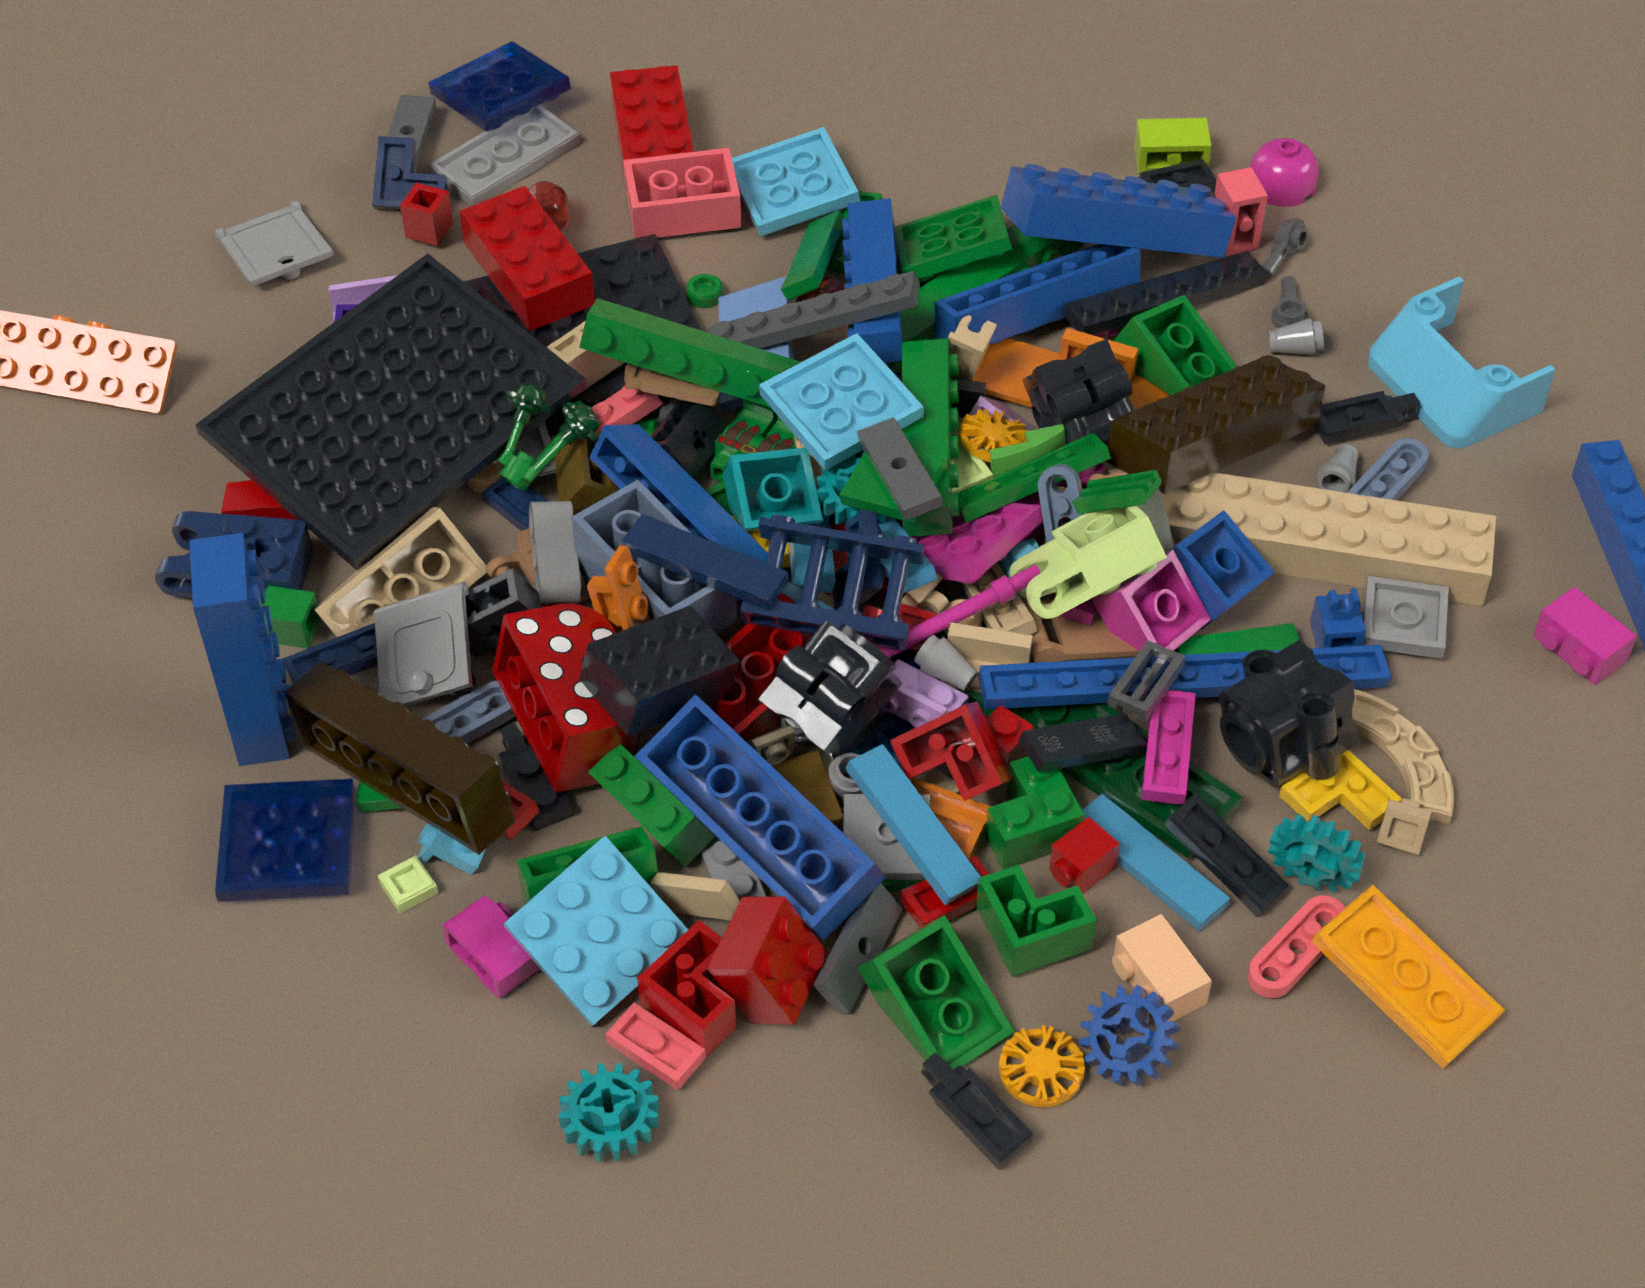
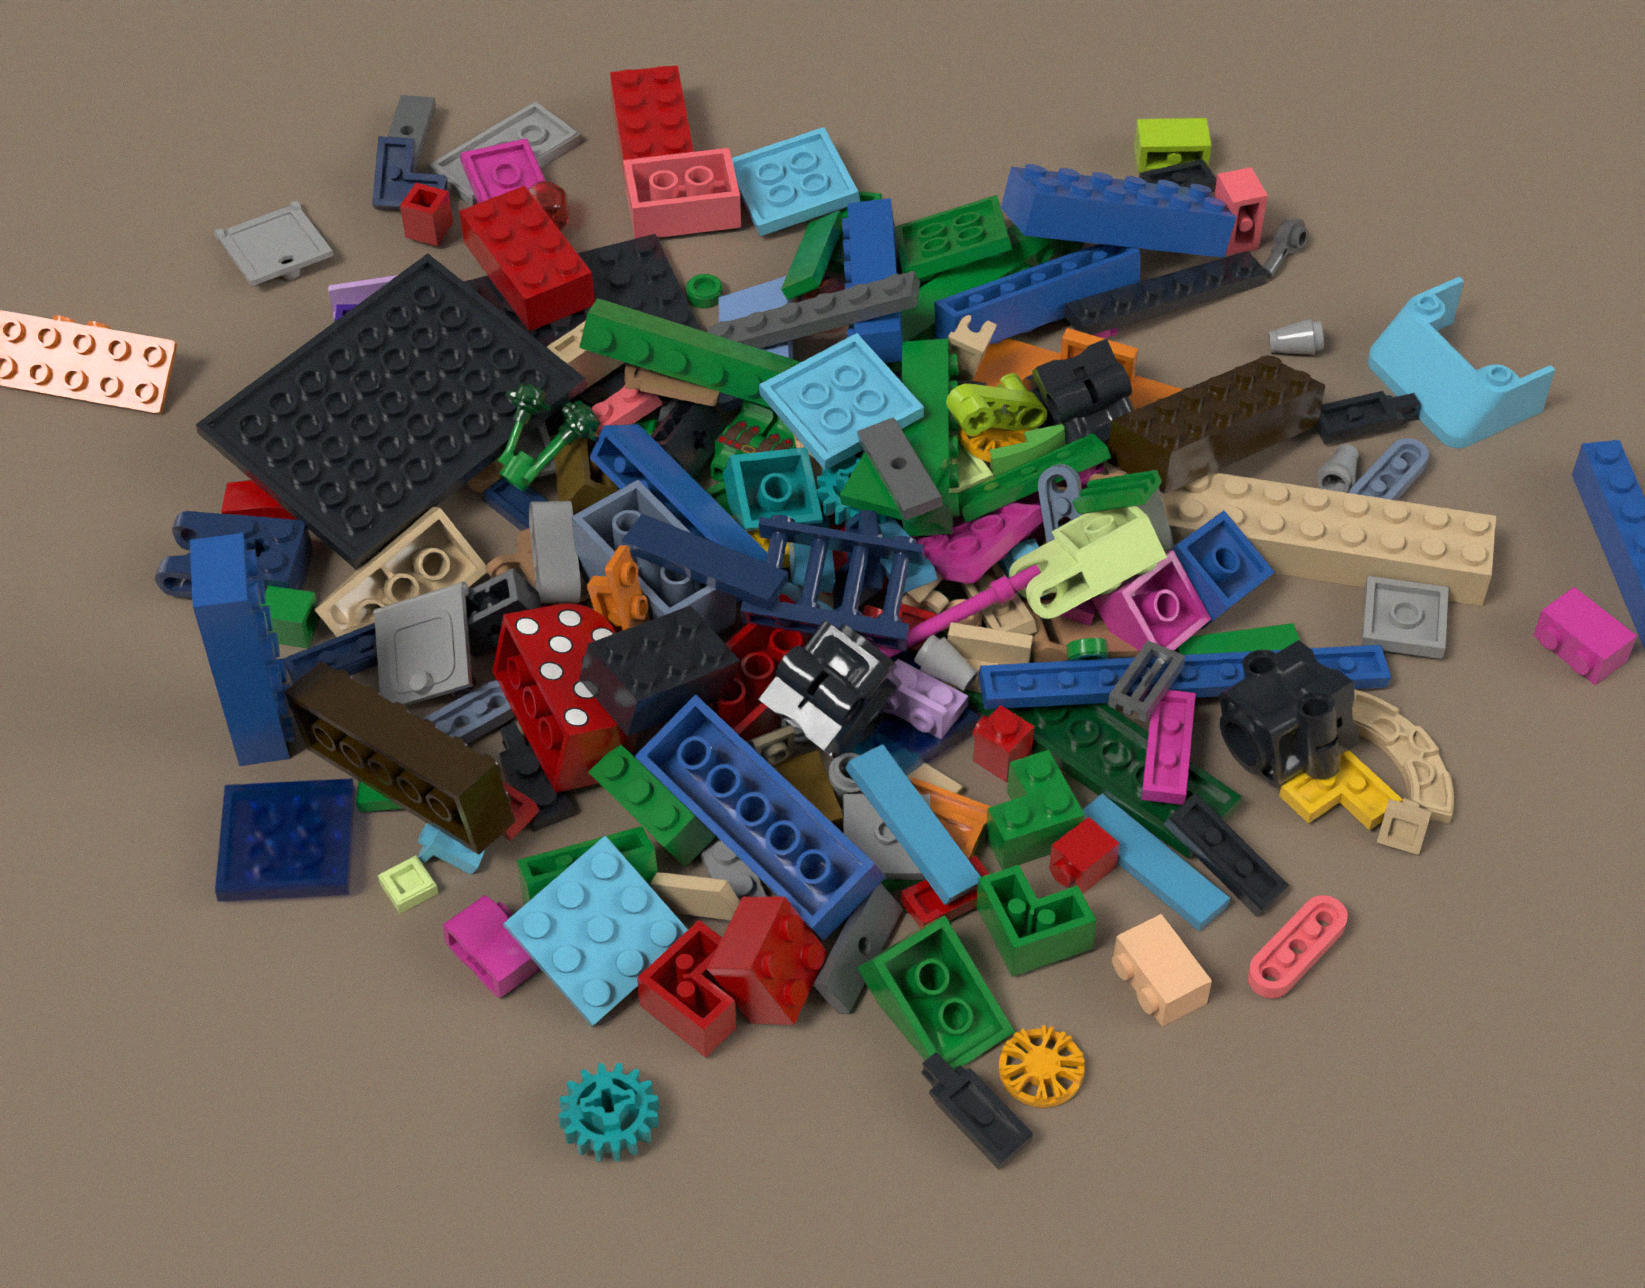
clear blue plate [428,41,571,132] -> none
coral plate [605,1002,706,1091] -> none
red brick [890,701,1013,801] -> none
black tile [1018,713,1147,772] -> none
blue gear [1079,985,1180,1086] -> none
green slope [1114,295,1238,395] -> none
dark pink cylinder [1250,138,1319,207] -> none
teal gear [1268,814,1366,892] -> none
dark grey plate [1271,276,1309,328] -> none
blue brick [1310,588,1366,648] -> none
light orange tile [1311,885,1505,1069] -> none
none -> dark pink tile [460,138,552,204]
none -> lime beam [946,373,1047,436]
none -> green tile [1066,638,1109,661]

